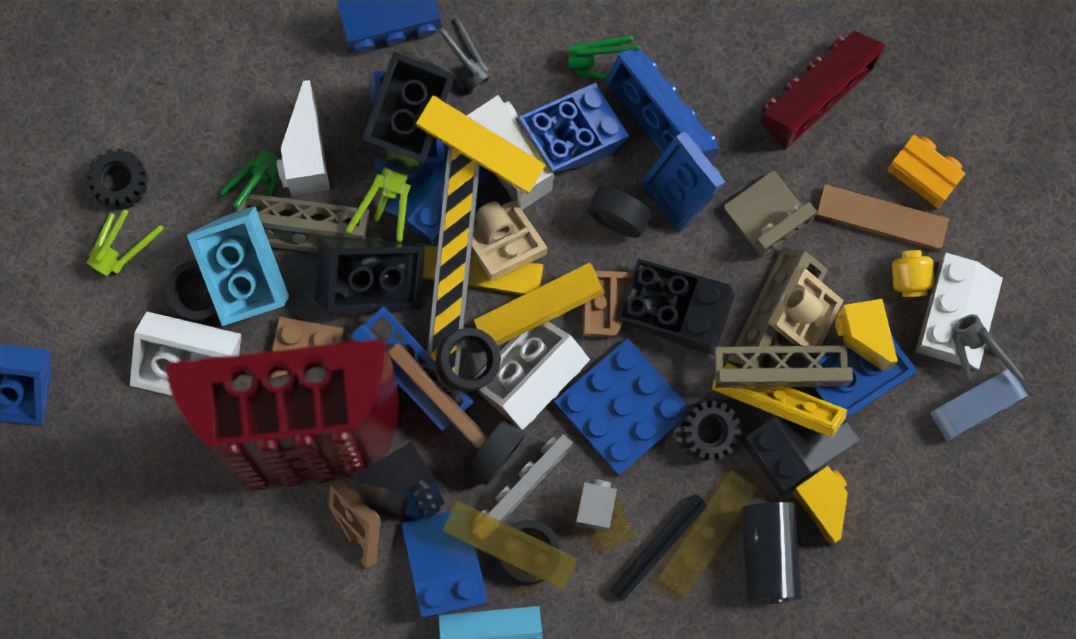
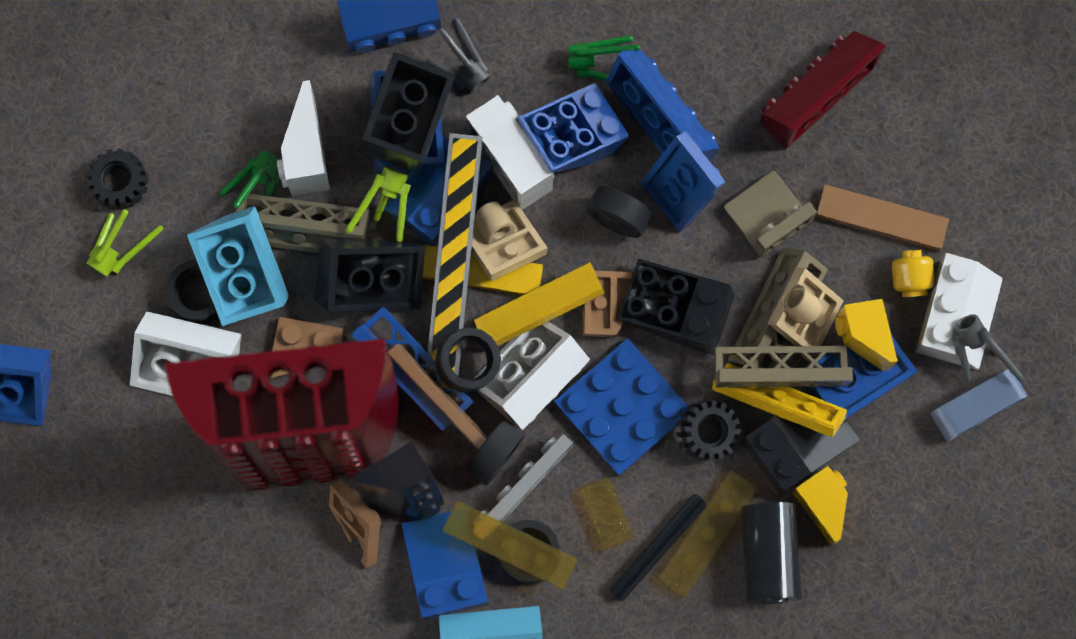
yellow tile [415,96,546,194] -> none
light grey brick [576,479,617,532] -> none
light orange brick [887,135,966,209] -> none

